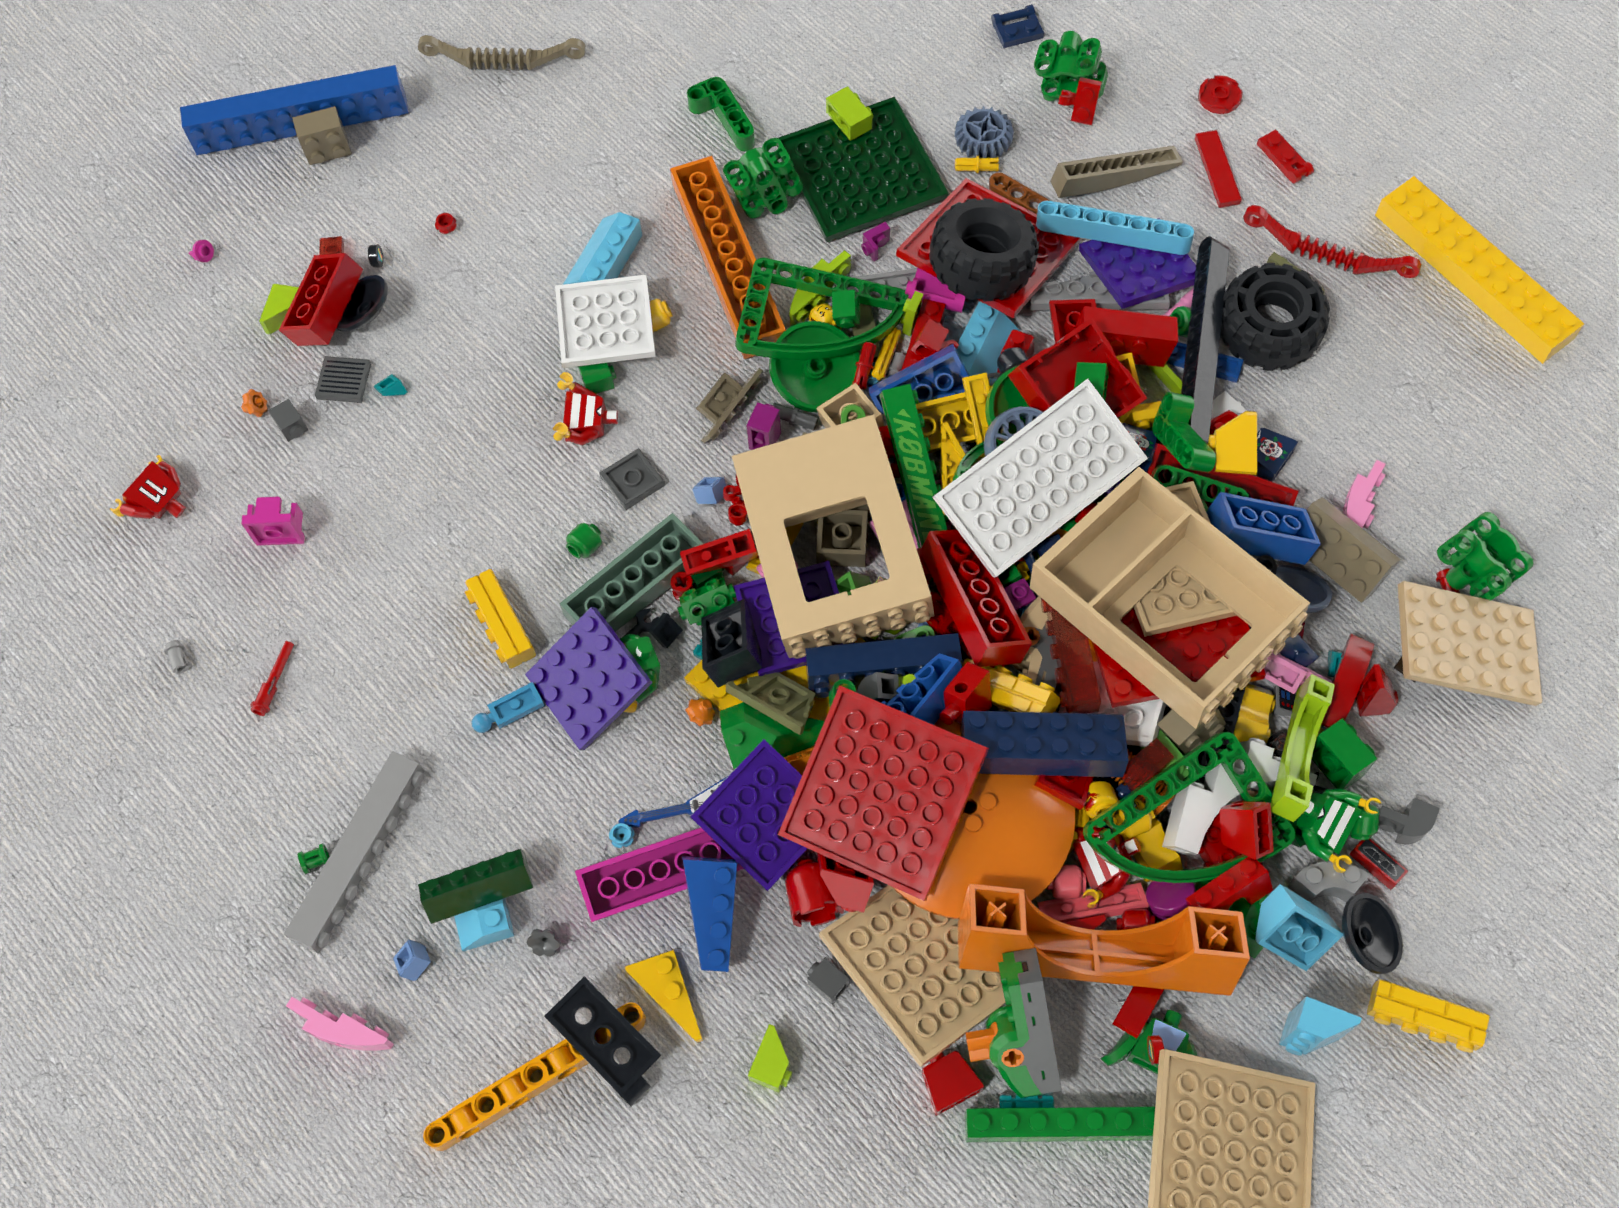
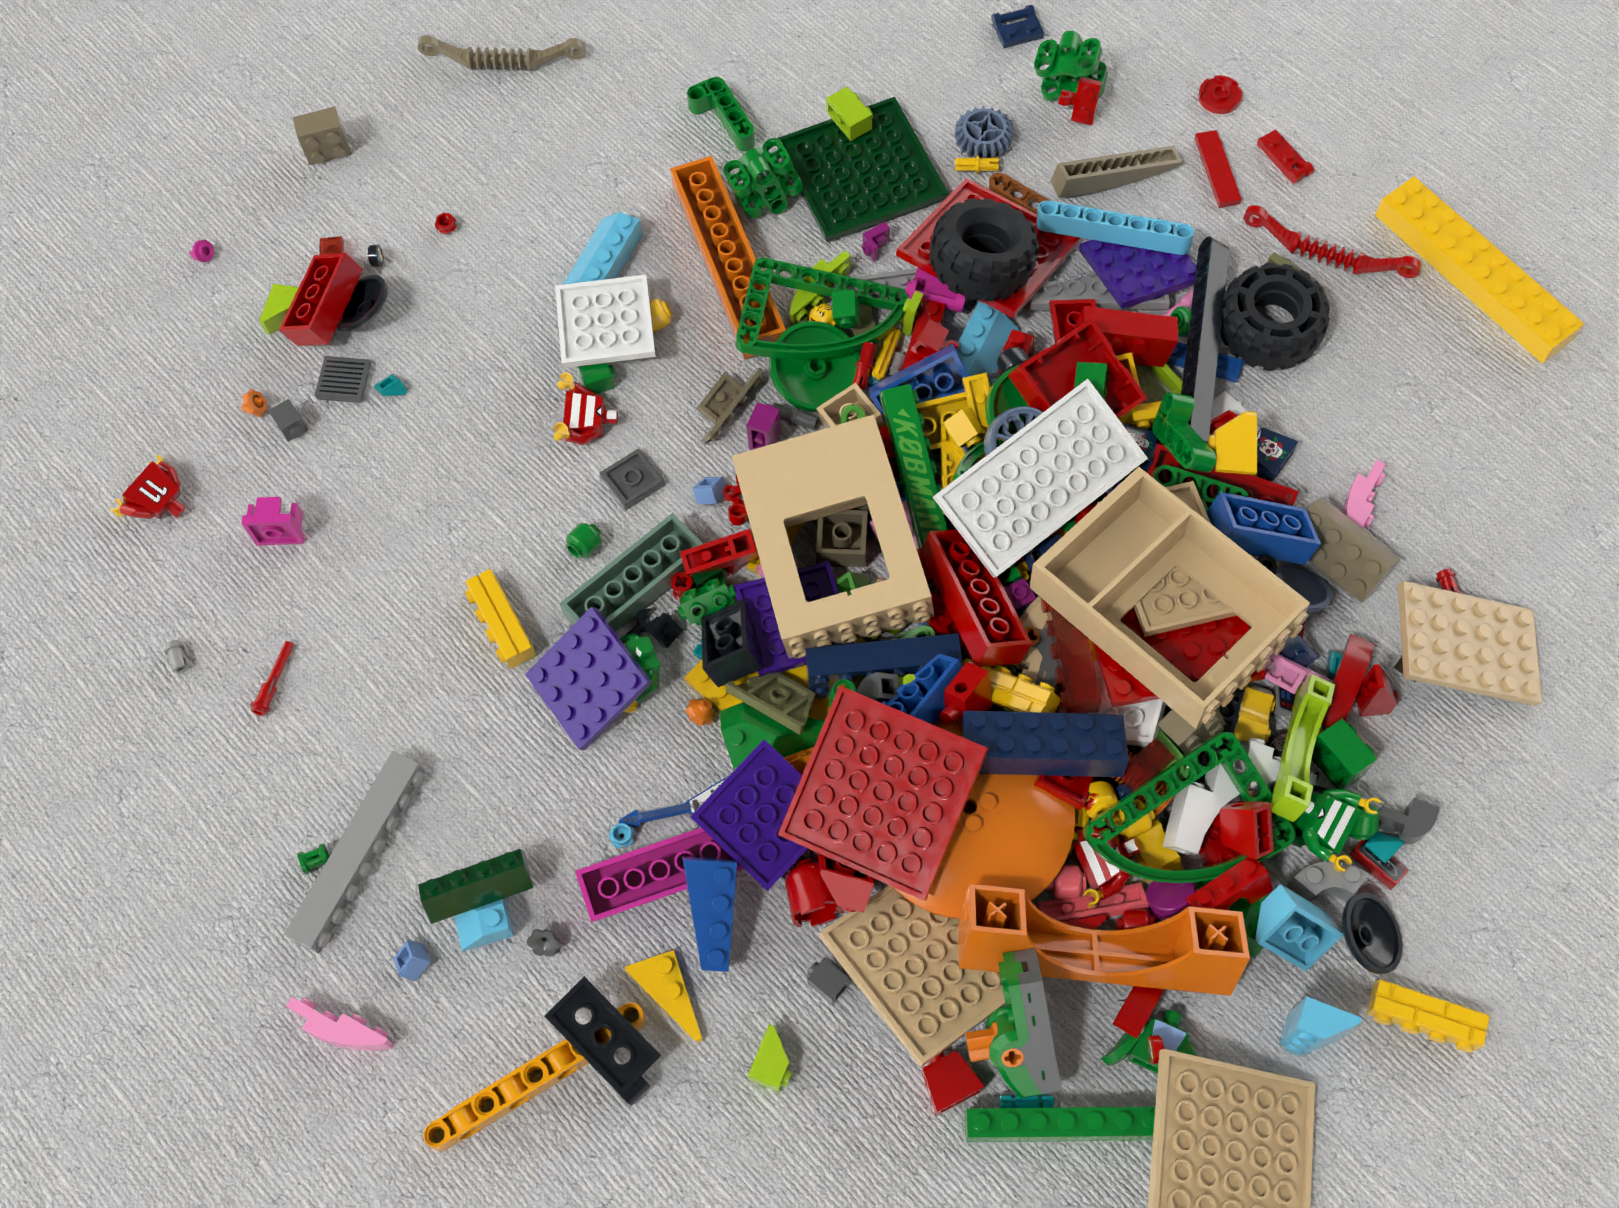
blue brick [180,65,409,155] -> none
dark azure plate [472,682,545,733] -> none
green piece [1437,512,1534,601] -> none
none -> yellow brick [943,408,986,448]
none -> teal slope [1365,832,1405,863]

